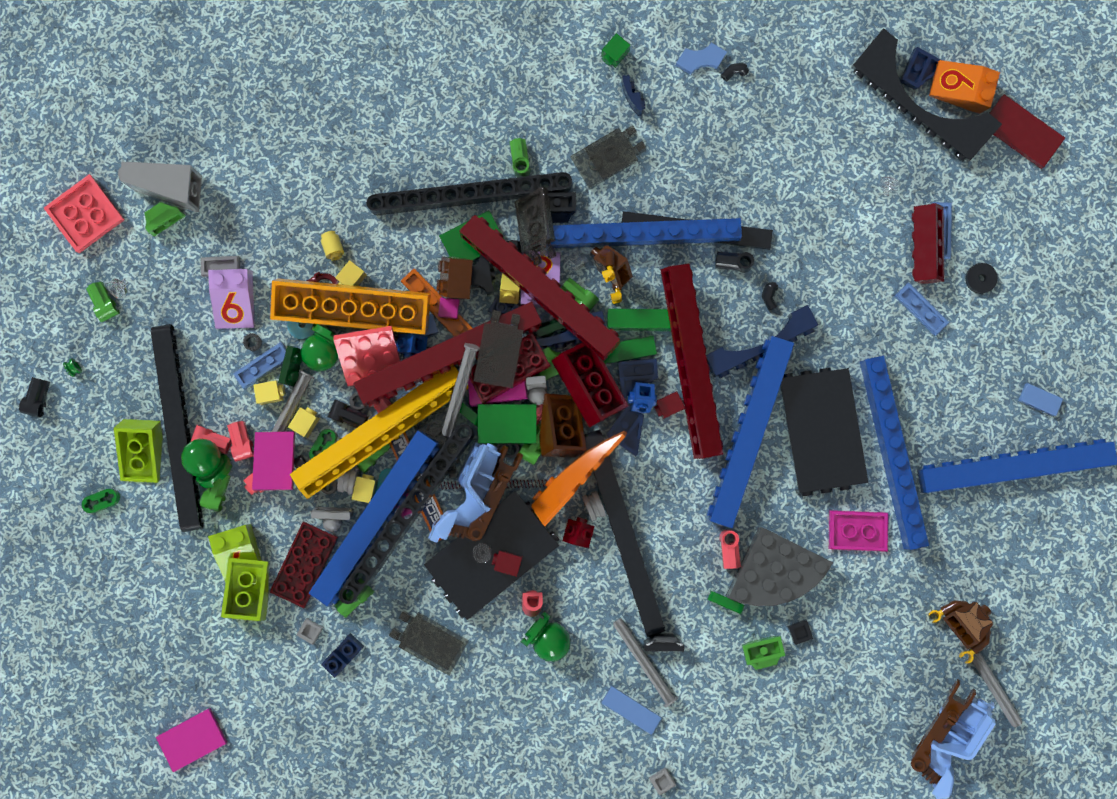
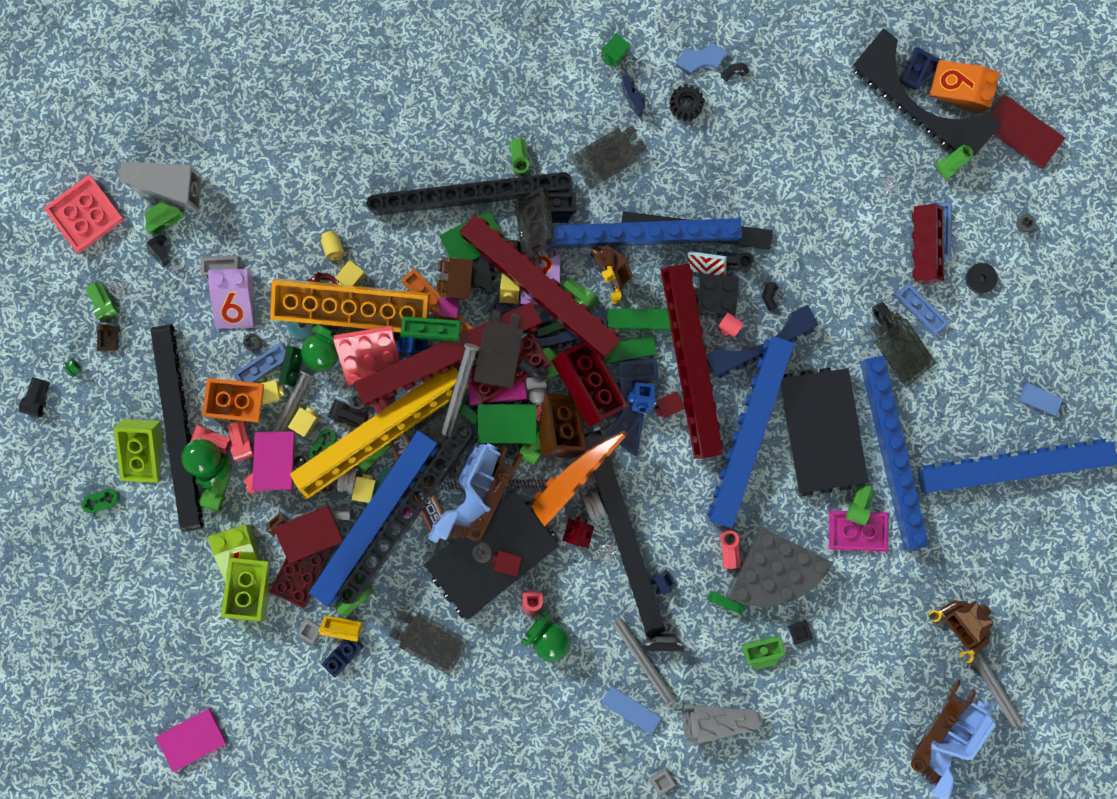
none -> dark brown tile [96,324,120,351]
none -> black tile [146,234,169,267]
none -> orange slope [202,378,264,423]
none -> reddish brown tile [266,512,287,537]
none -> dark red tile [273,505,344,563]
none -> yellow tile [319,615,363,642]
none -> green tile [400,316,462,342]
none -> black arm [519,360,548,381]
none -> clear tile [598,545,618,565]
none -> dark blue tile [651,569,677,595]
none -> black tyre [669,84,704,121]
none -> light grey cone [682,704,762,746]
none -> light aqua tile [688,251,727,276]
none -> black brick [696,273,739,318]
none -> coral piece [718,313,744,337]
none -> bright green piece [846,485,875,526]
none -> clear smoke tile [871,311,936,387]
none -> black beam [872,302,899,338]
none -> bright green piece [934,144,974,180]
none -> dark grey bush [1016,214,1036,233]

